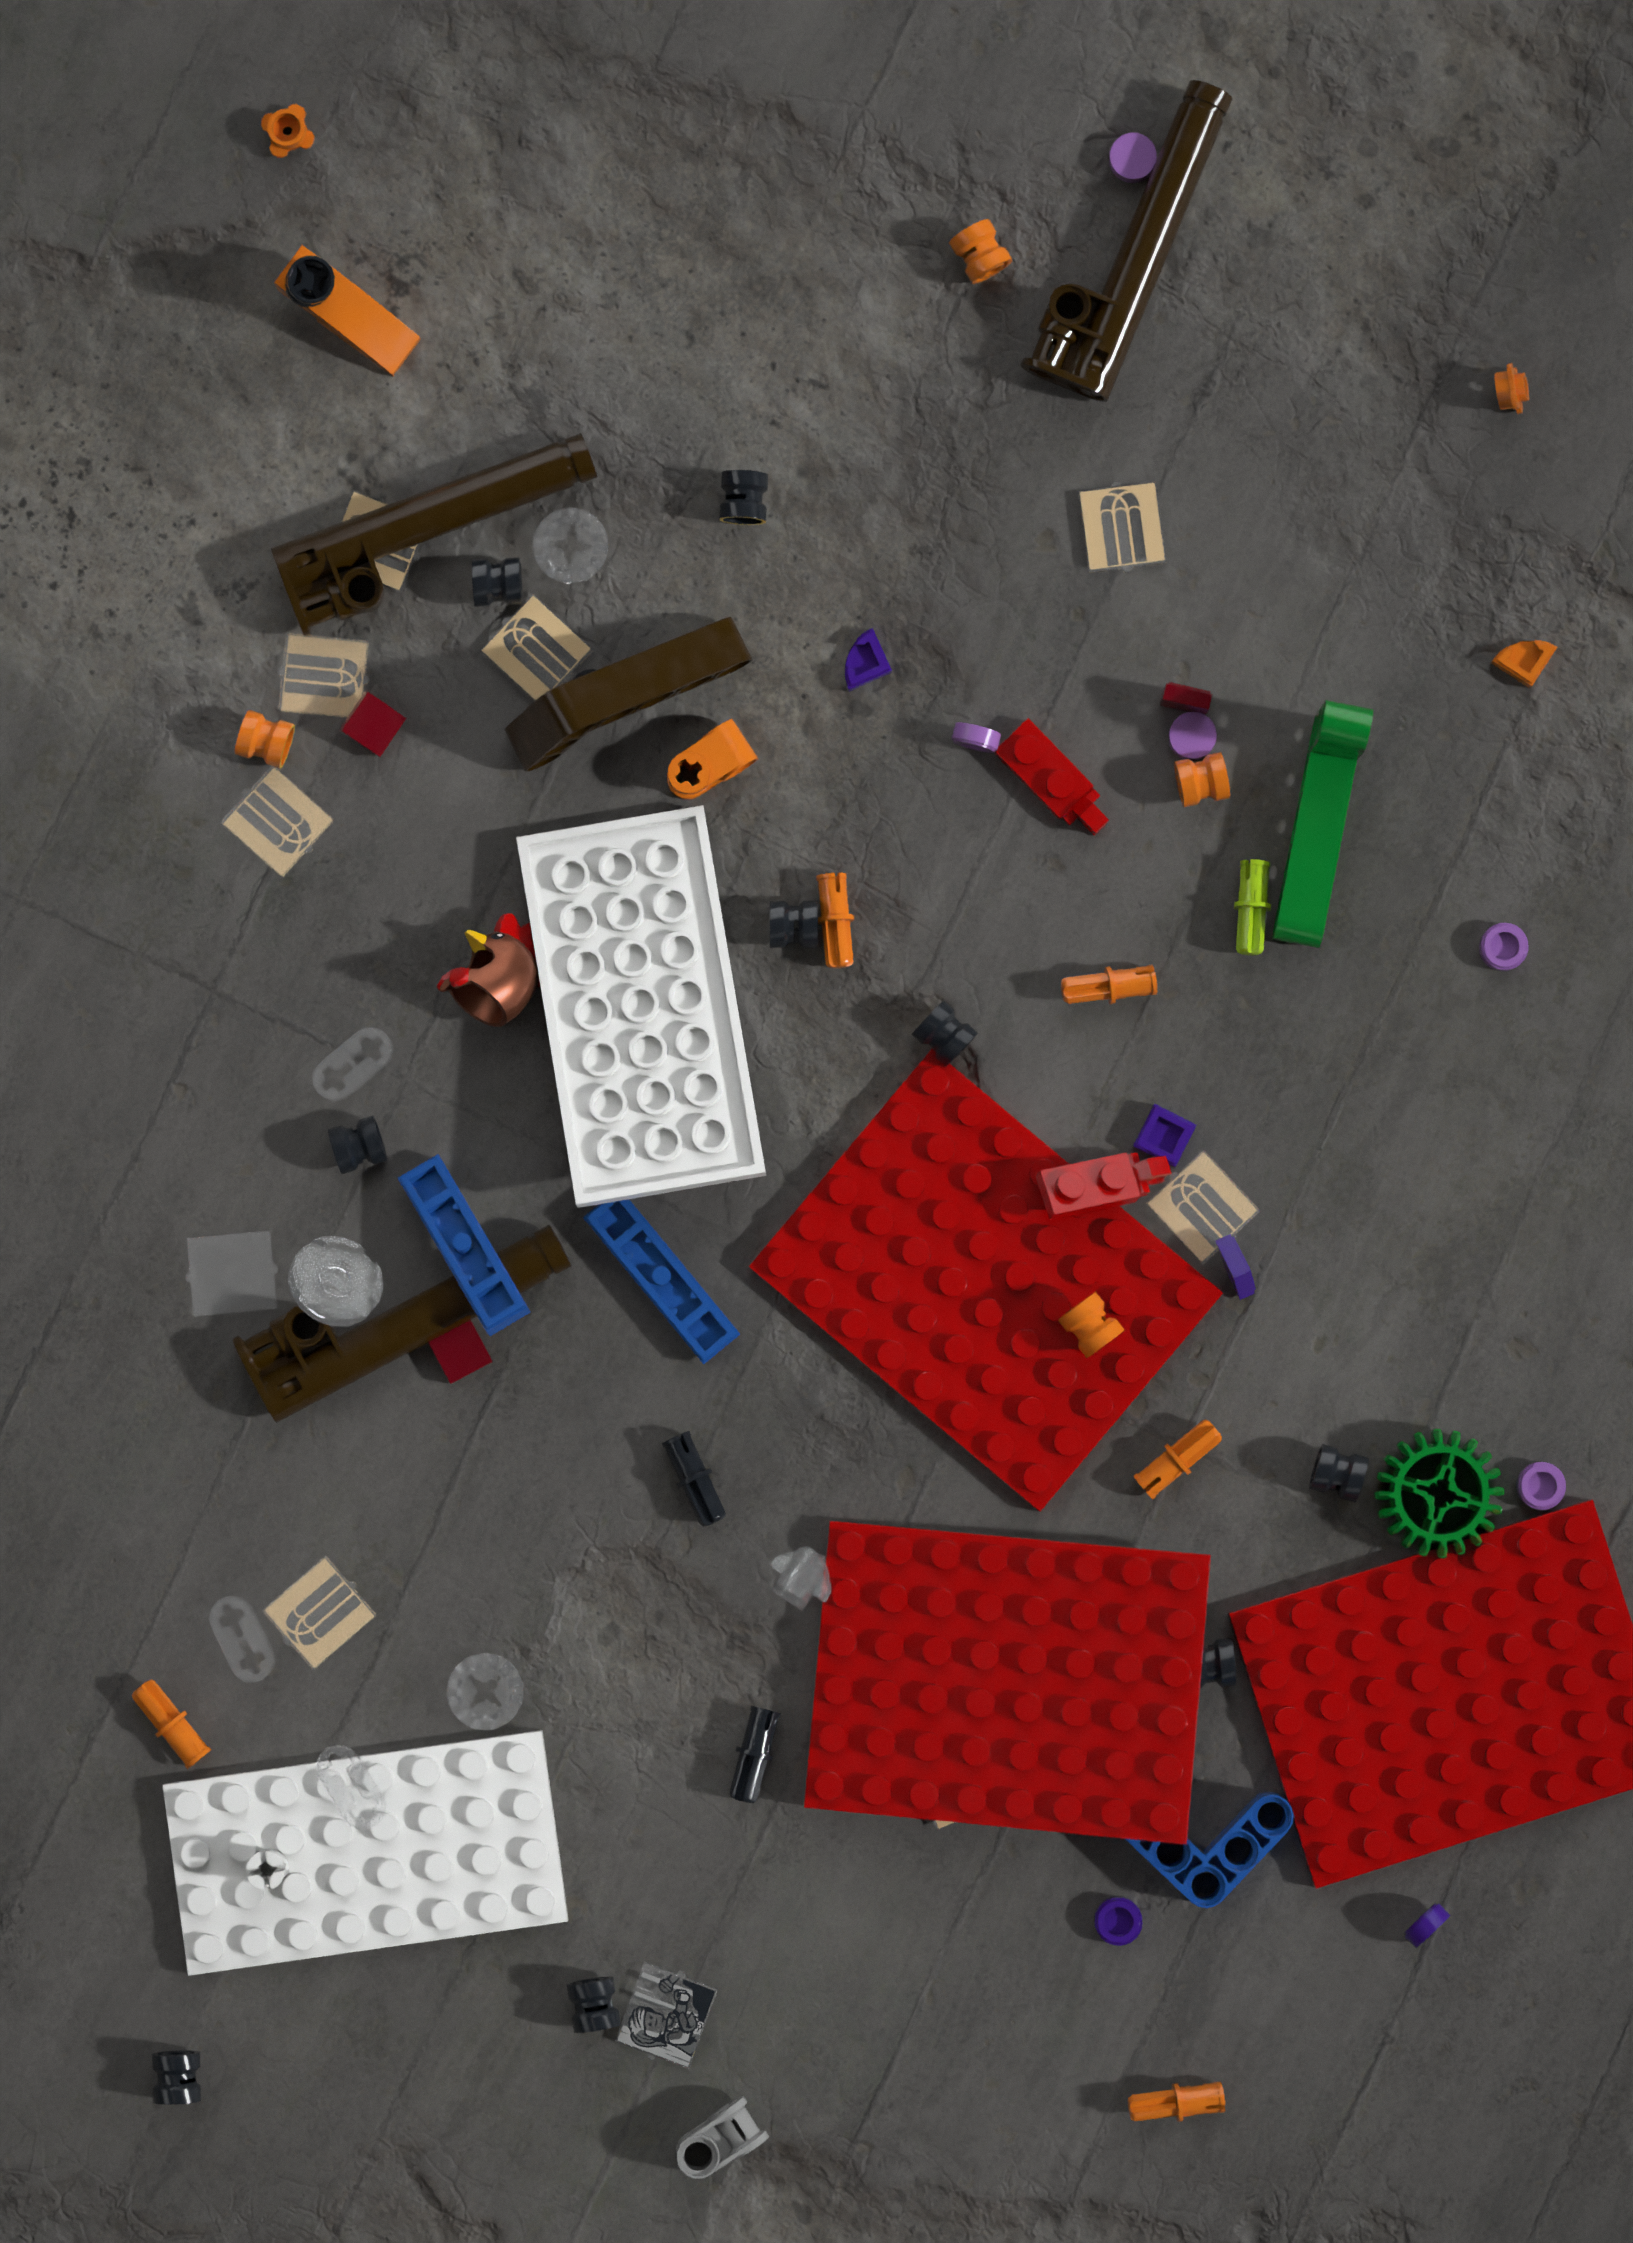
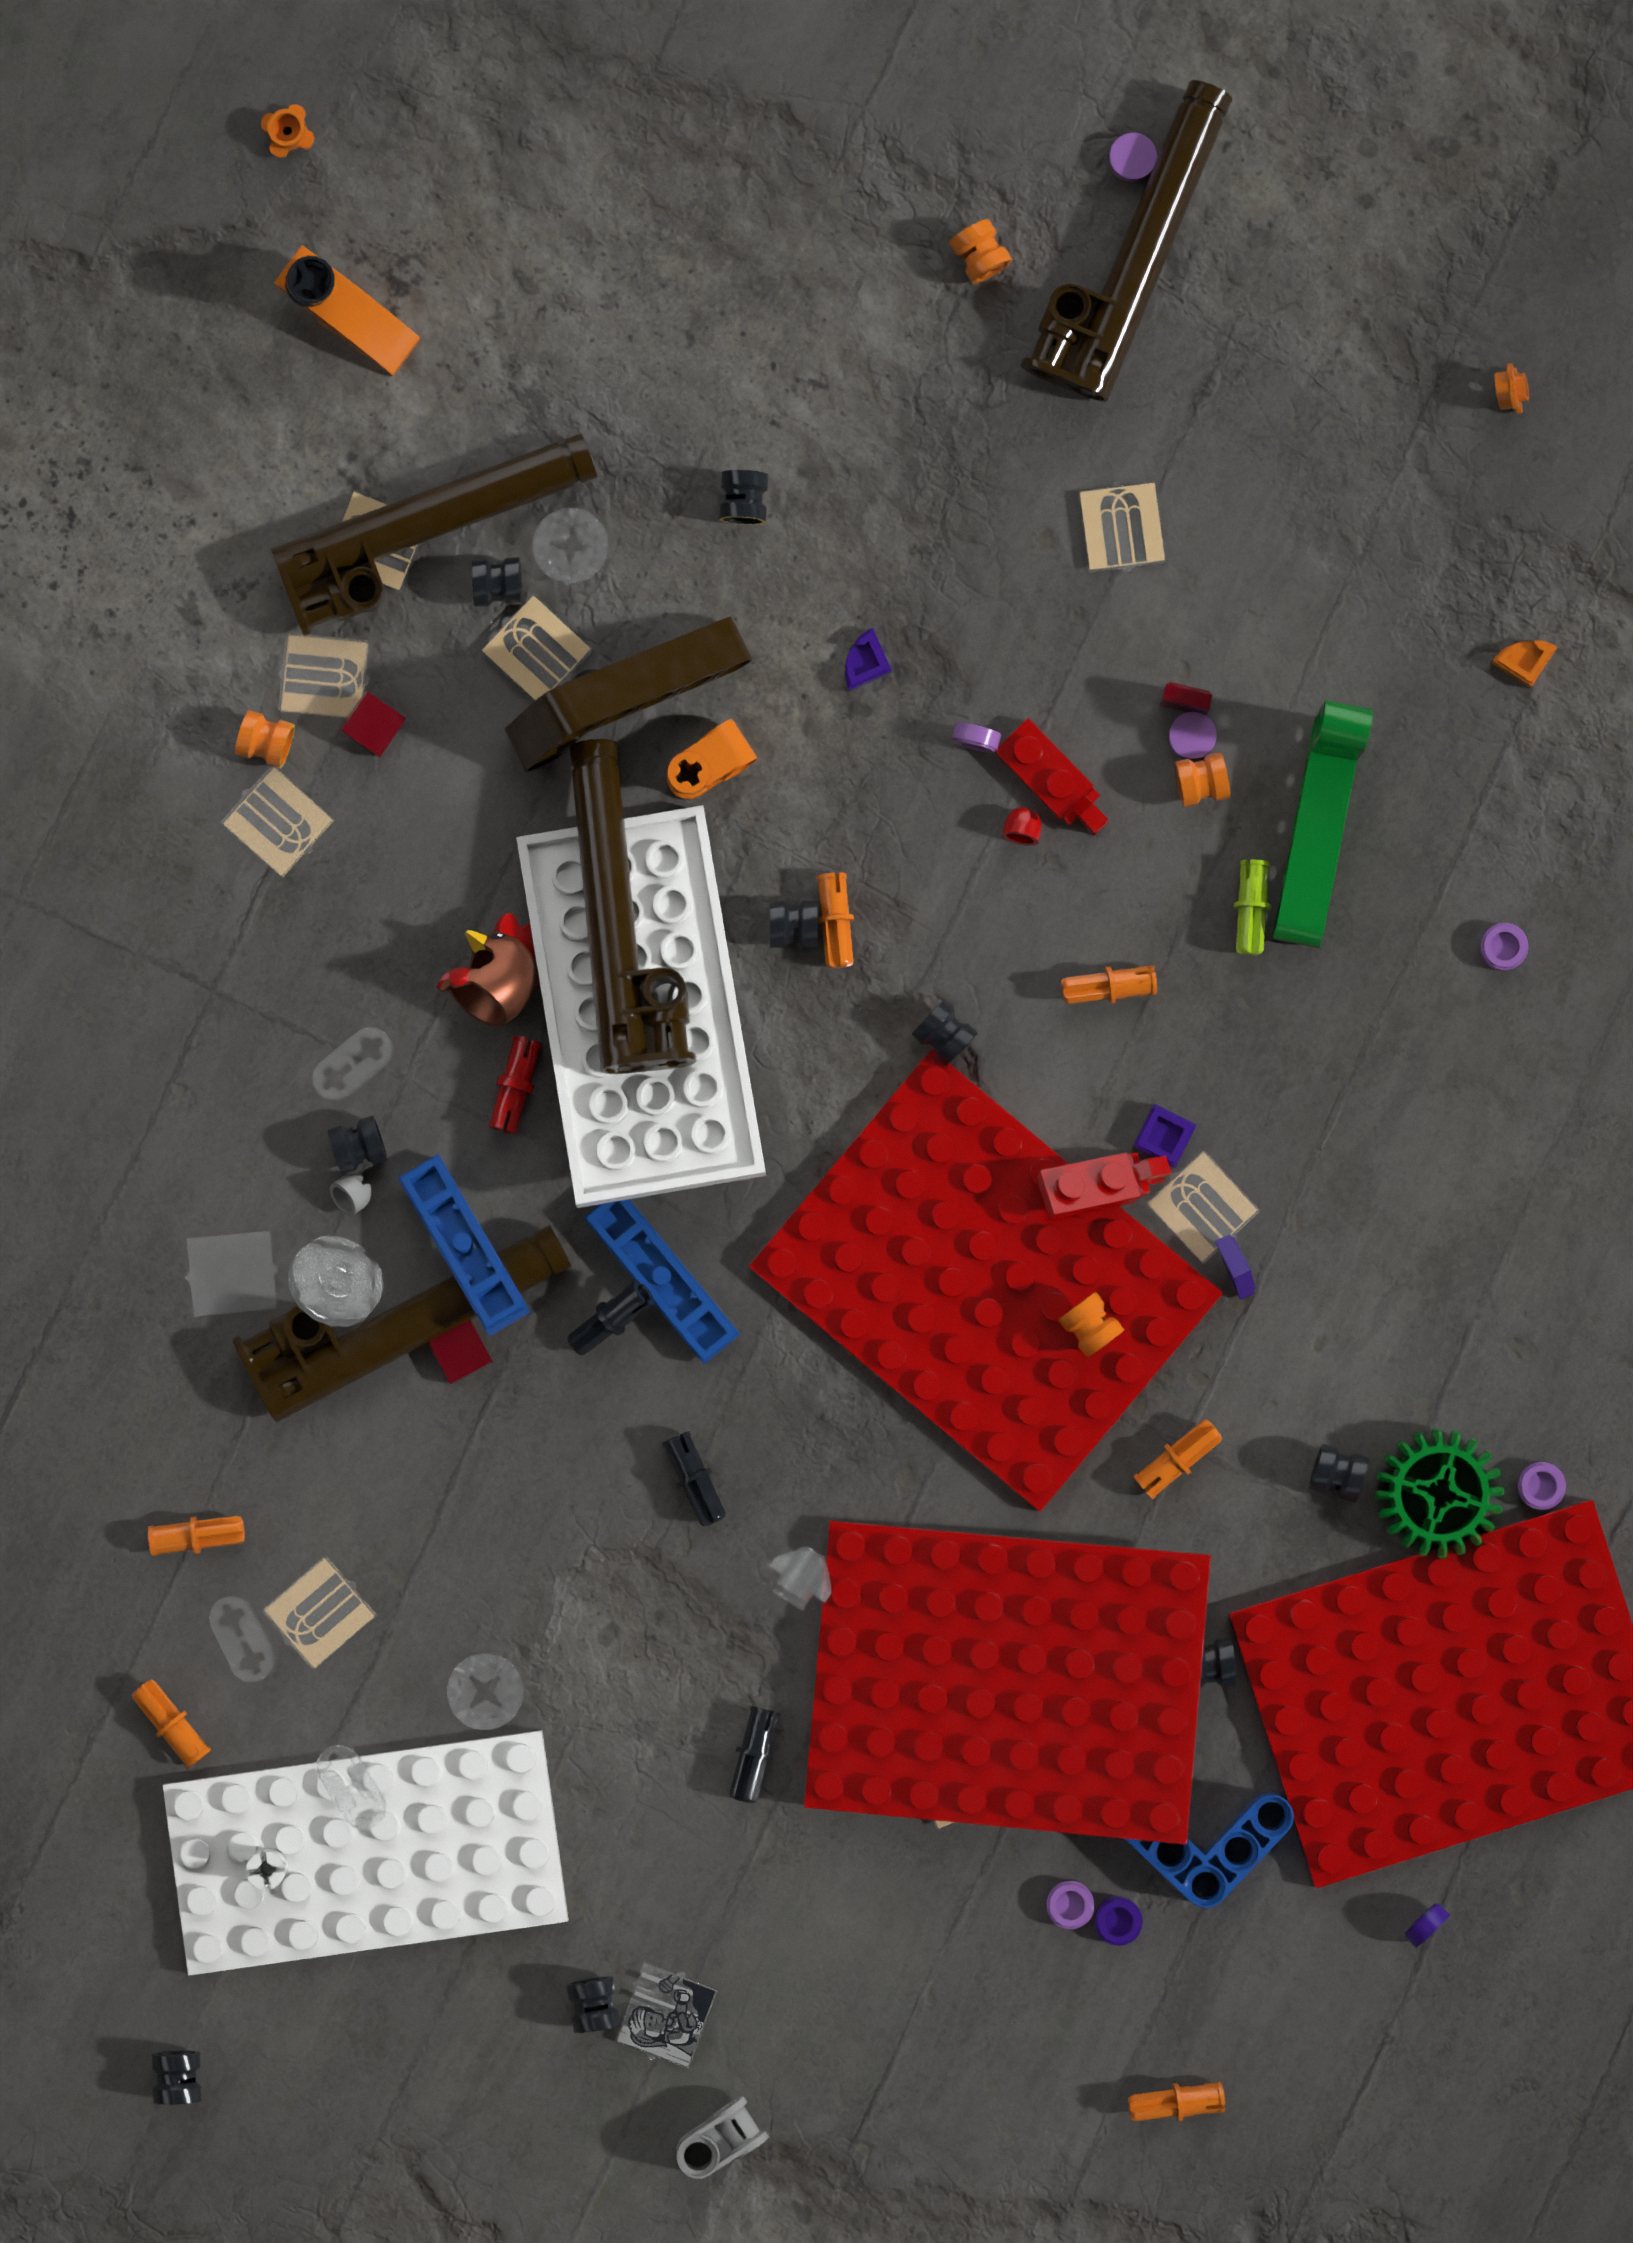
none -> orange axle [148,1516,245,1556]
none -> light grey hinge [330,1173,372,1216]
none -> red pin [488,1035,543,1135]
none -> black axle [568,1280,654,1355]
none -> dark brown piece [569,739,696,1074]
none -> red hinge [1002,807,1042,846]
none -> medium lavender tile [1046,1880,1094,1929]

